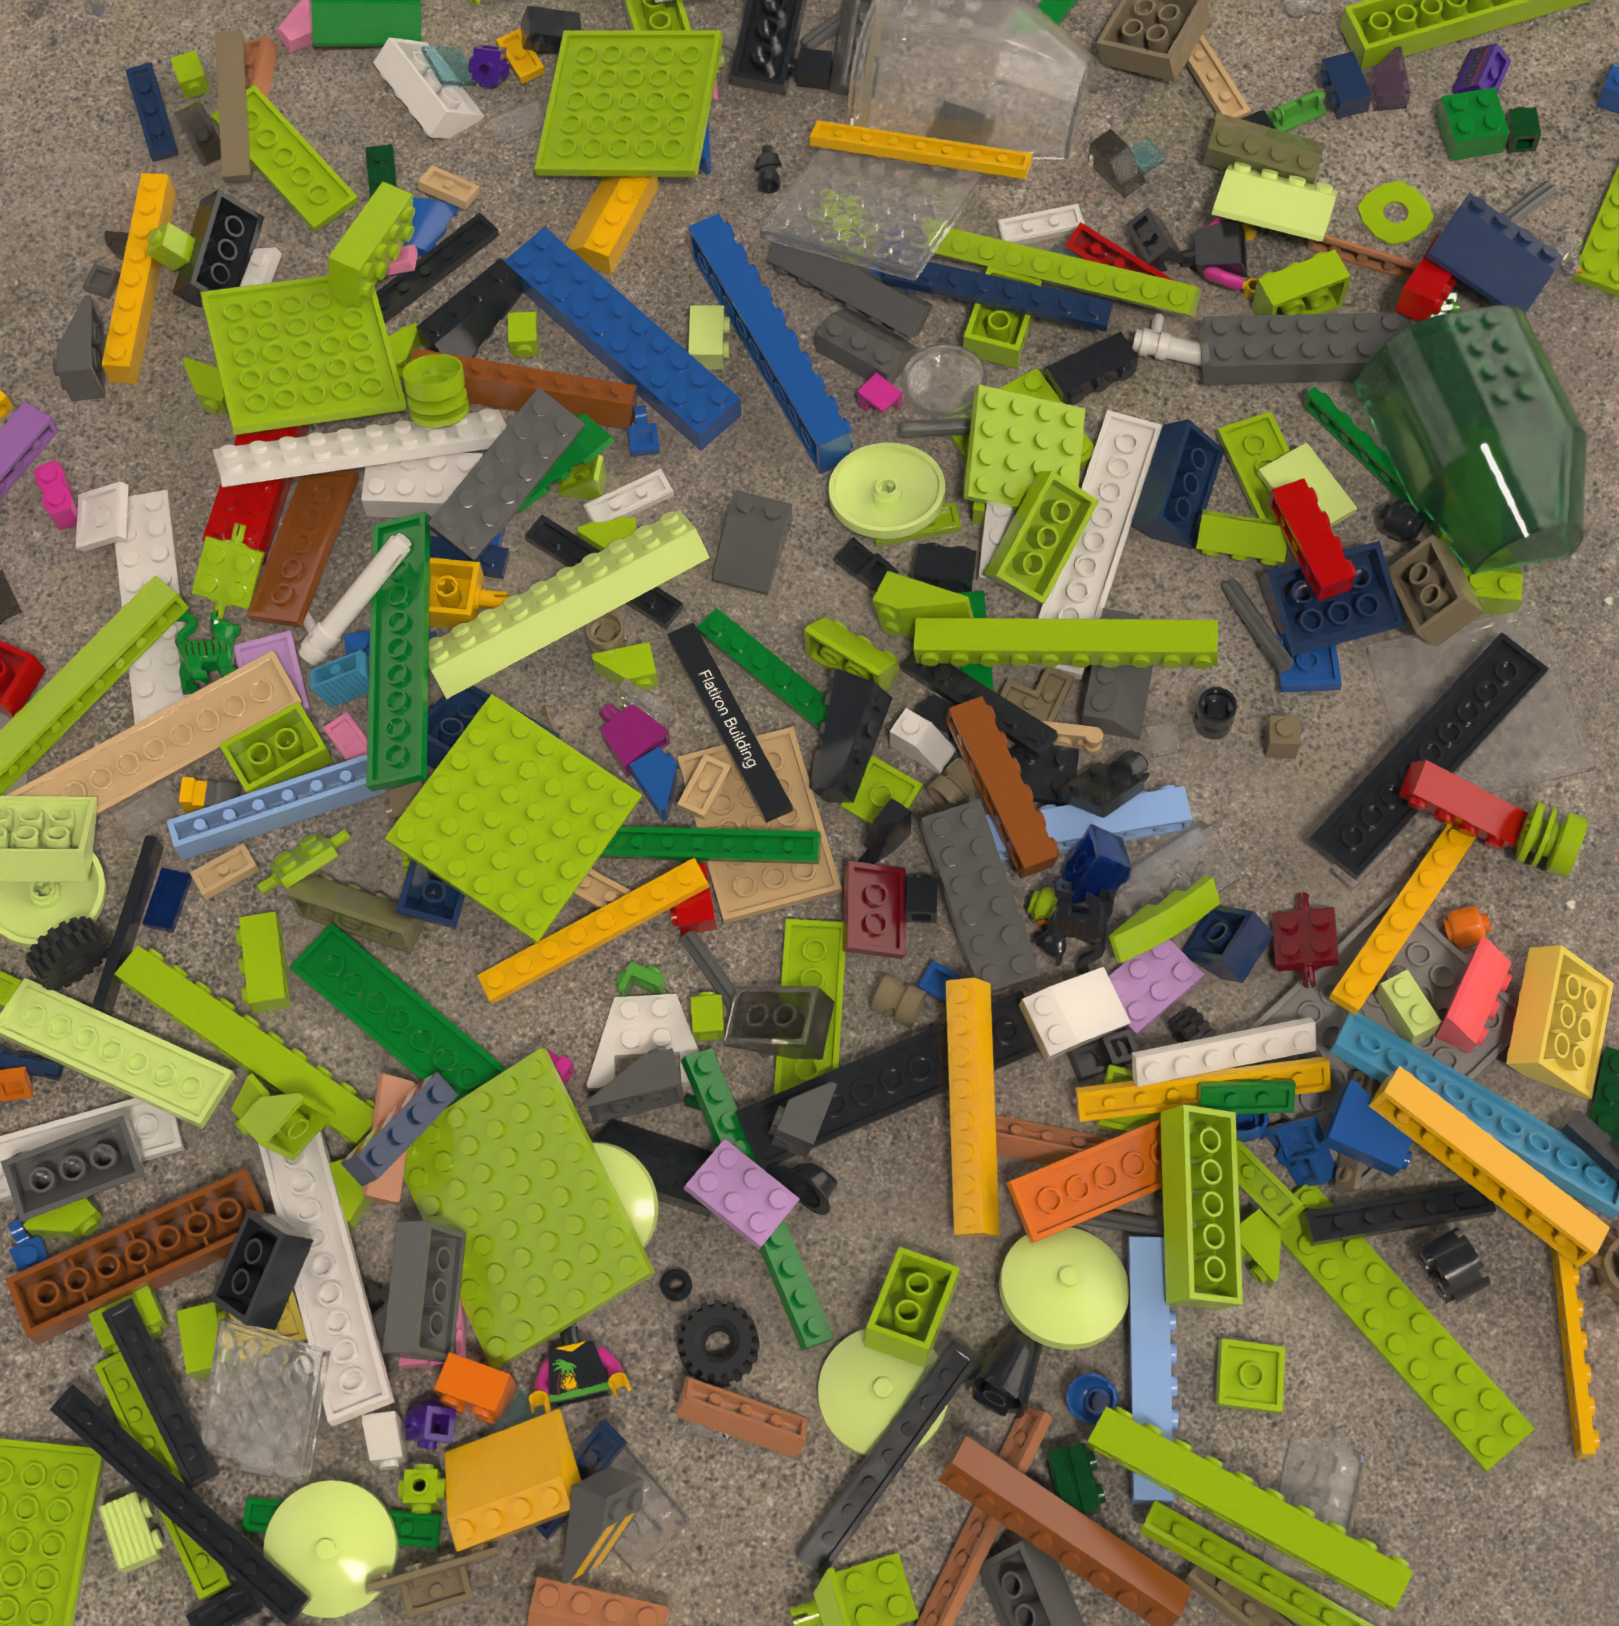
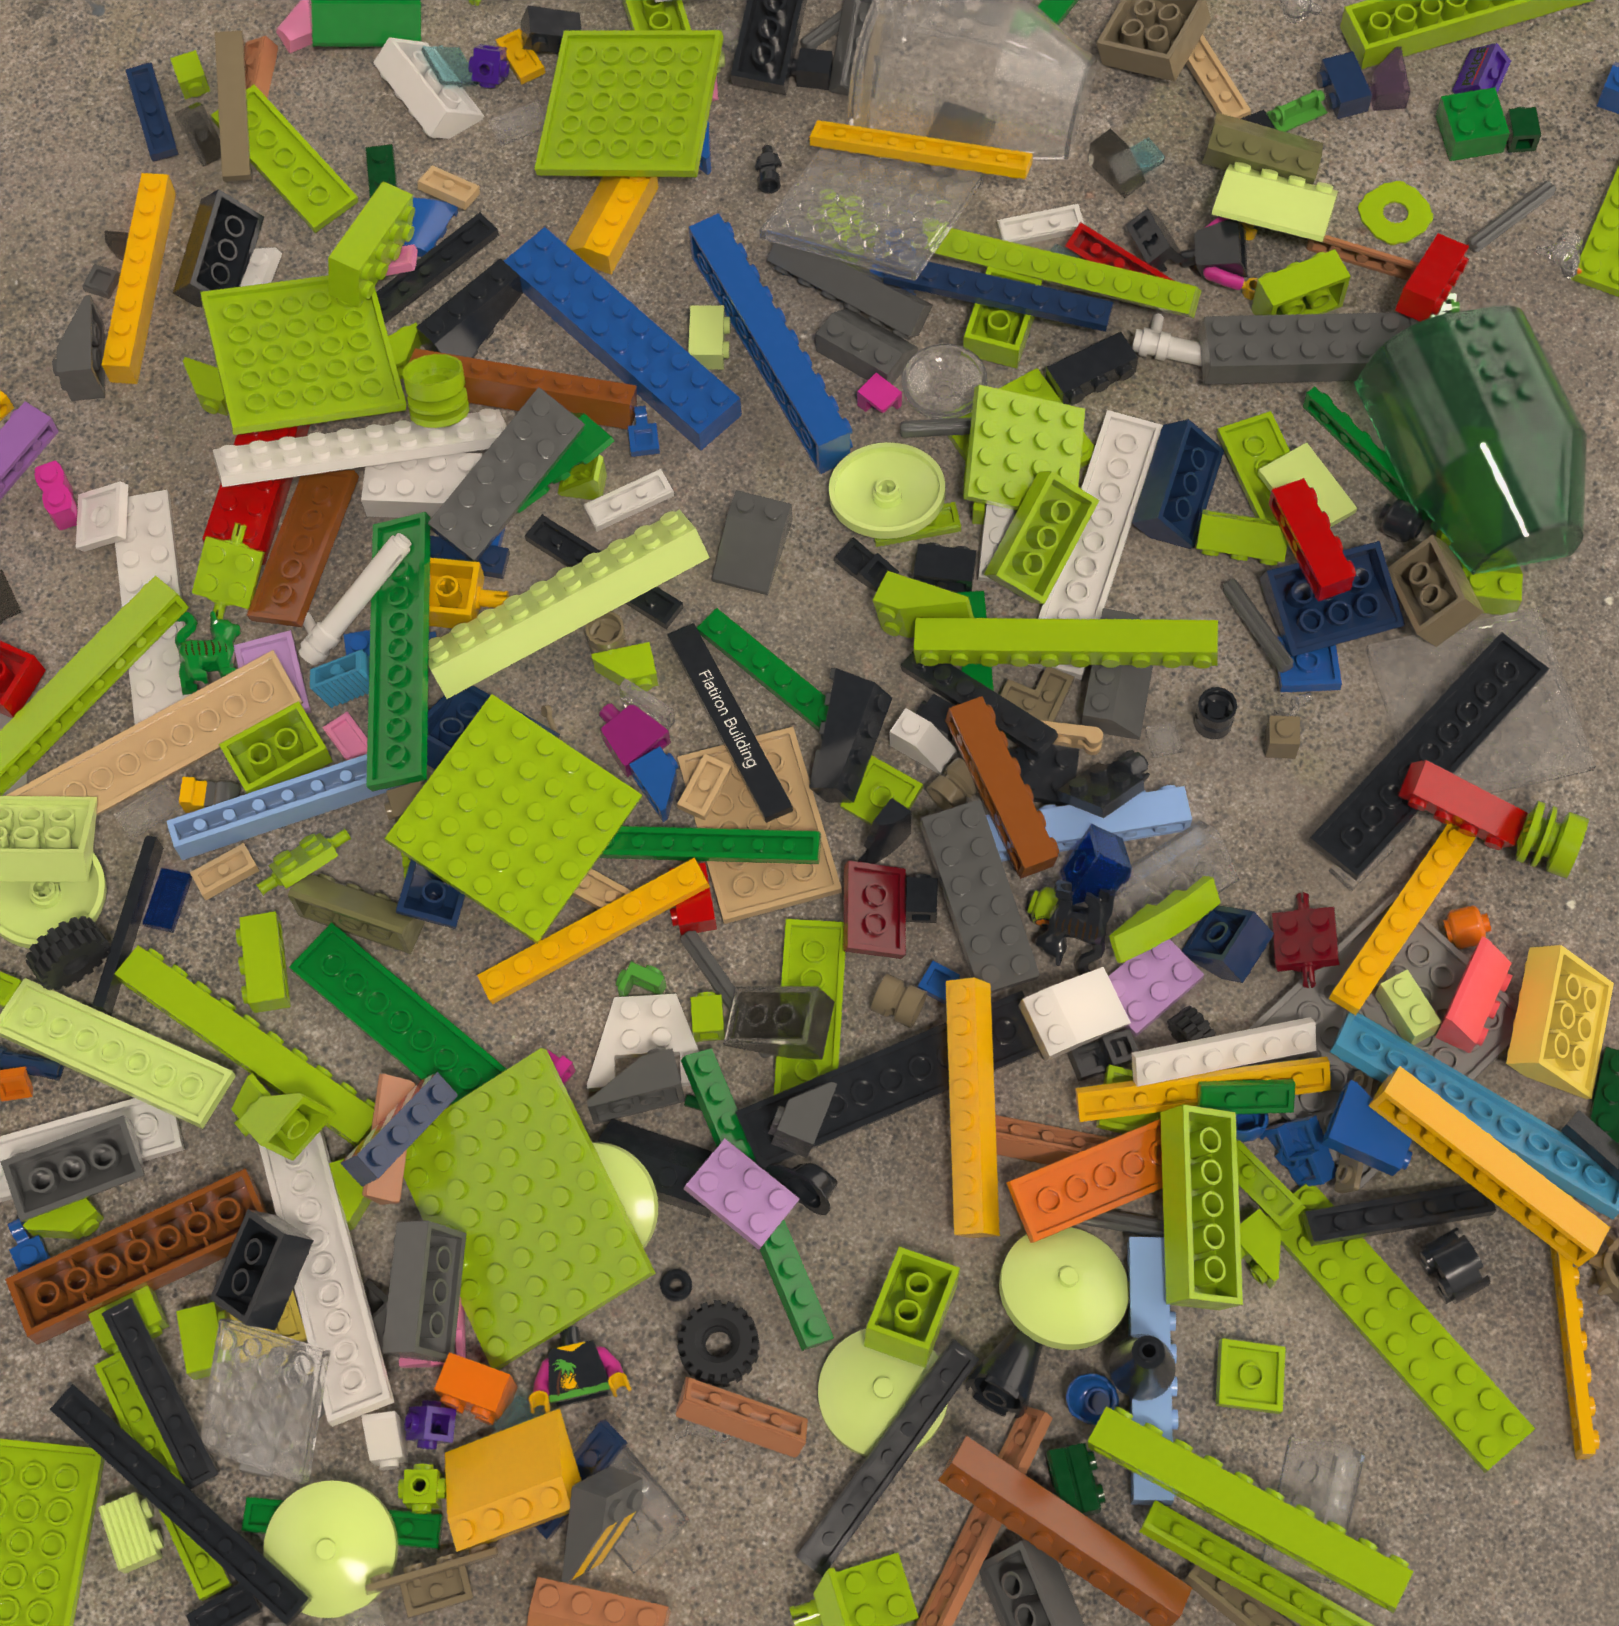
lime brick [146,222,196,271] -> none
lime brick [508,311,540,358] -> none
lime slope [577,516,637,551] -> none
lime slope [804,617,899,691] -> none
dark blue slope [1426,192,1563,321] -> none
none -> black cone [1109,1334,1176,1401]

